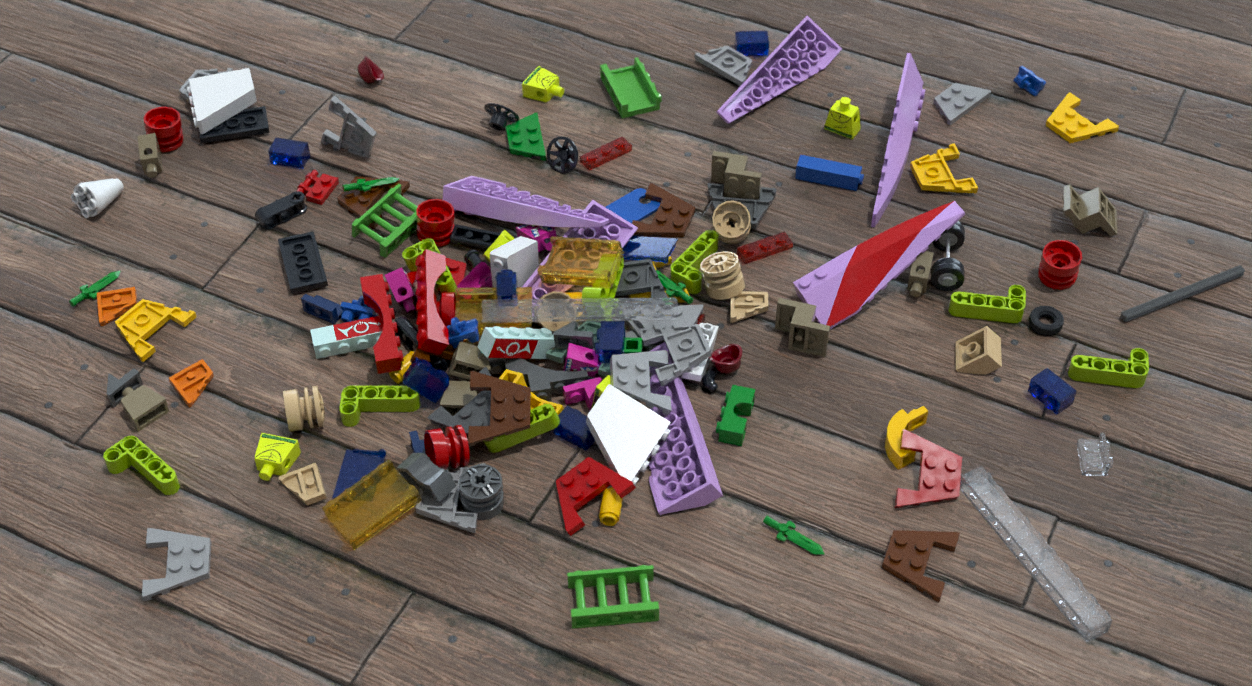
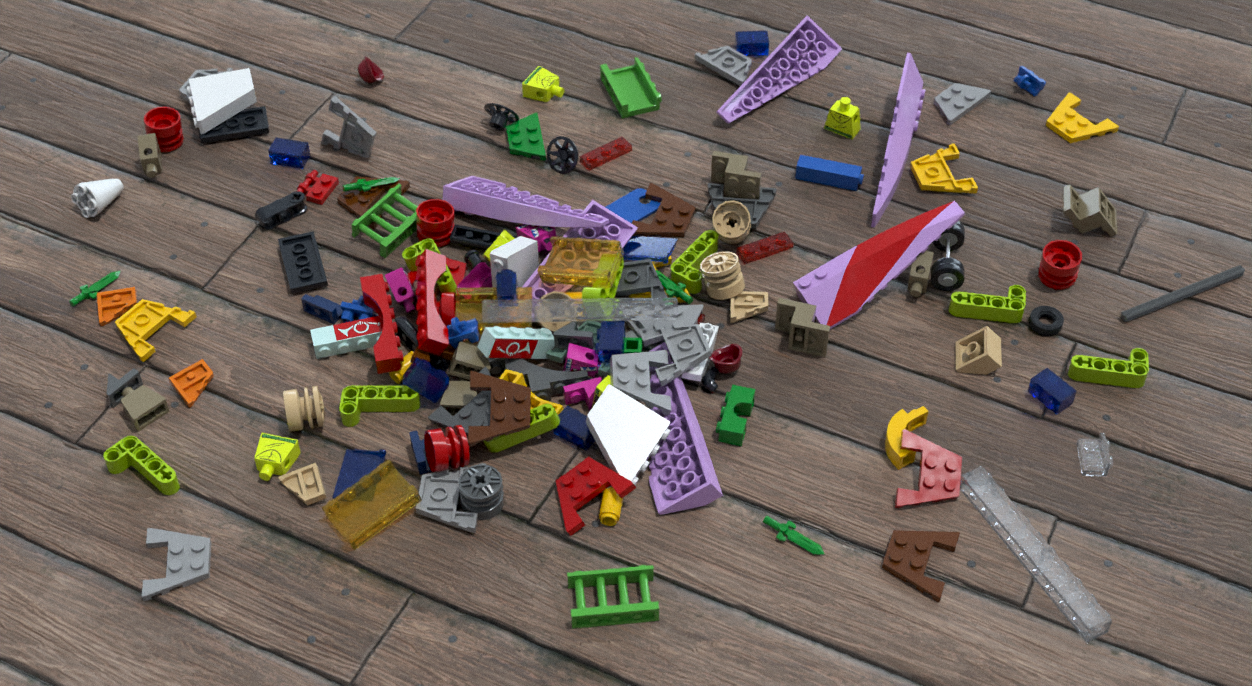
dark grey brick [396,453,456,502] -> none

